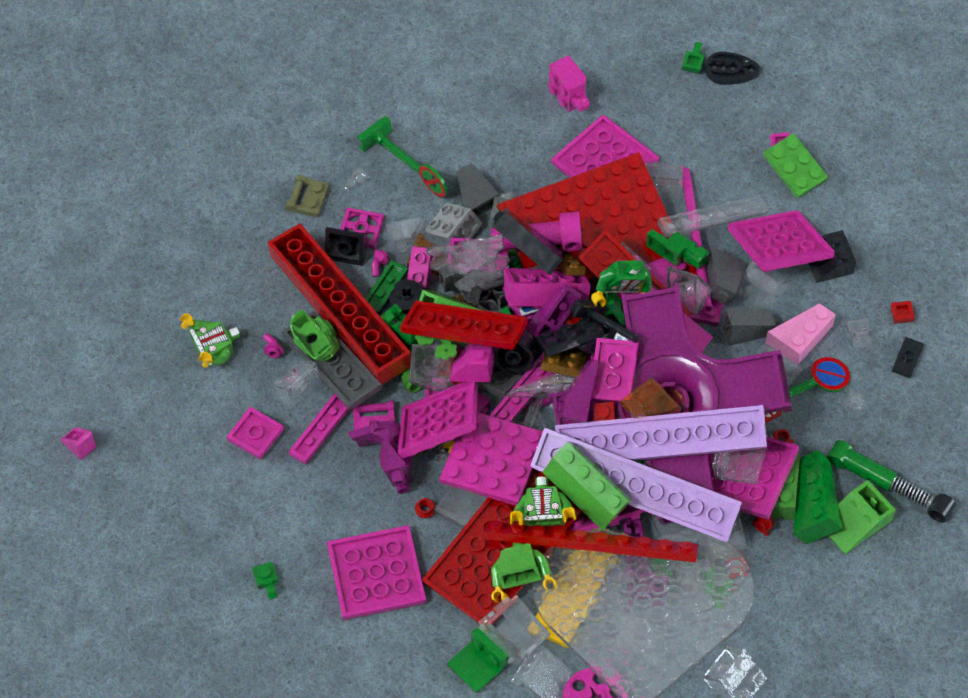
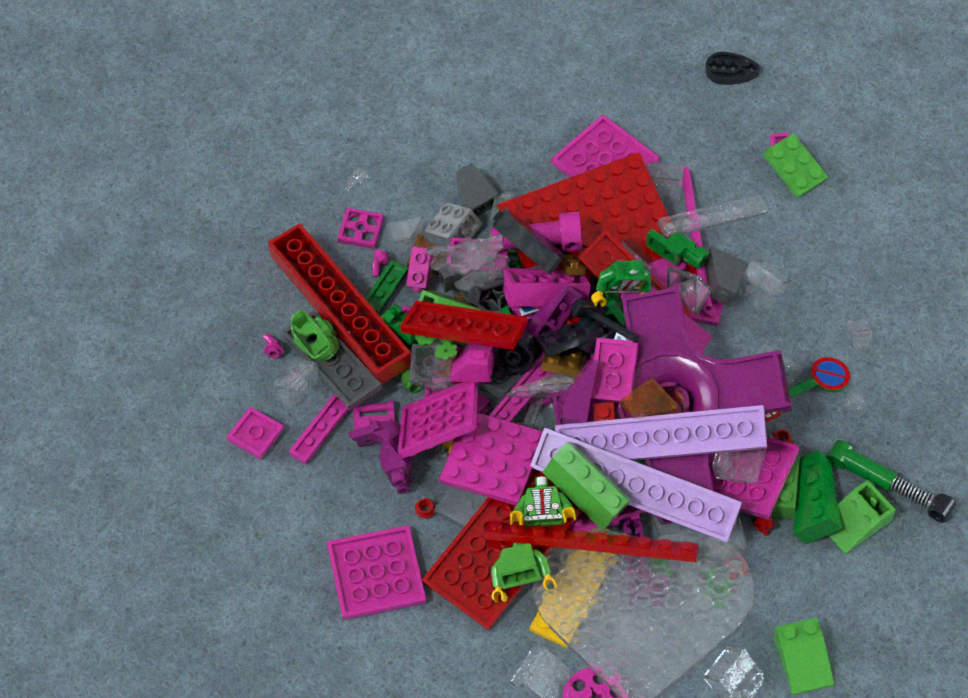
dark pink slope [60,427,96,460] -> none
torso [179,313,241,368] -> none
green plate [252,561,279,600] -> none
olive plate [285,175,329,218] -> none
black slope [325,227,369,266] -> none
green piece [357,115,448,197] -> none
black piece [389,279,424,315] -> none
green bracket [447,627,508,693] -> none
clear container [478,595,551,669] -> none
dark pink hinge [548,55,590,112] -> none
green plate [682,42,705,74] -> none
dark grey slope [723,308,778,346] -> none
dark pink plate [728,210,835,272] -> none
bright pink wedge [765,303,836,366] -> none
black slope [808,230,856,283] -> none
red plate [890,301,915,324] -> none
black plate [892,337,924,379] -> none
none -> bright green slope [773,618,834,695]

